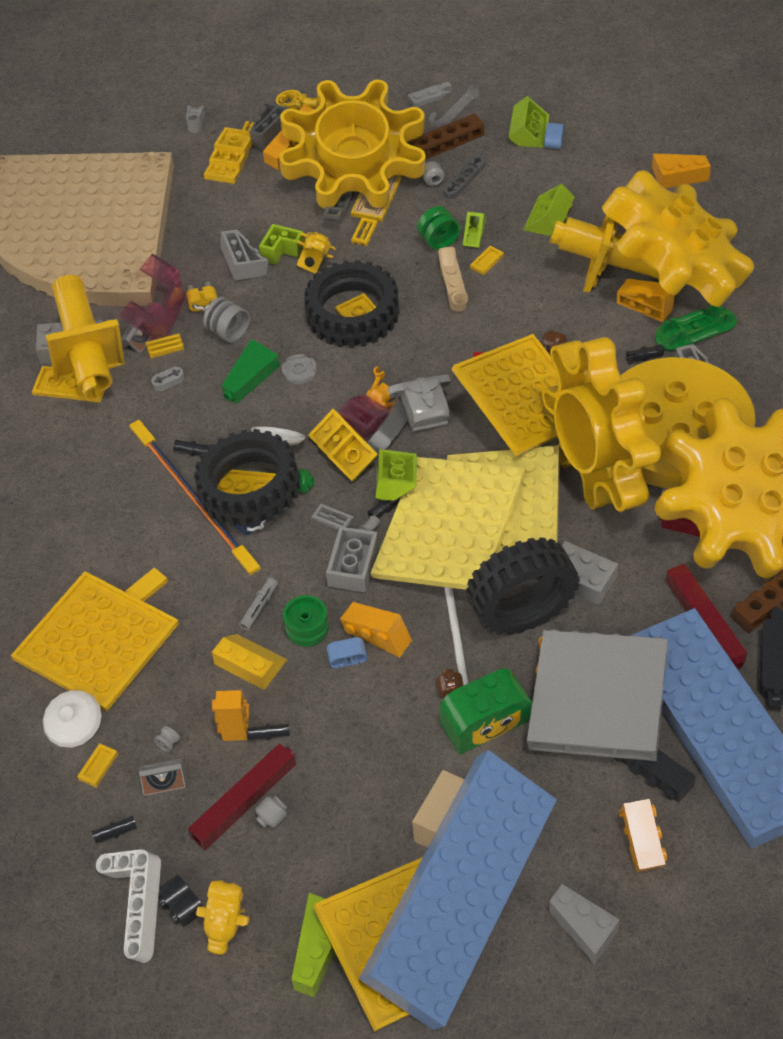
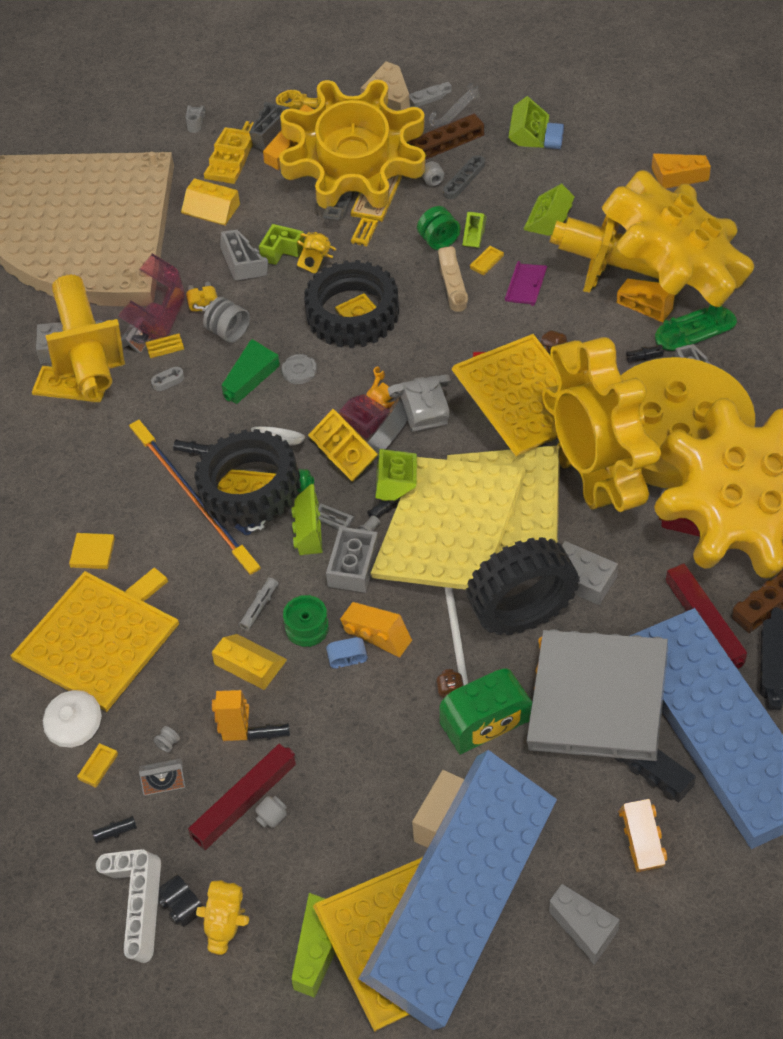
none -> yellow tile [69,533,115,569]
none -> yellow slope [181,178,240,225]
none -> lime slope [292,484,323,555]
none -> tan brick [361,61,410,111]
none -> magenta door [505,261,547,306]

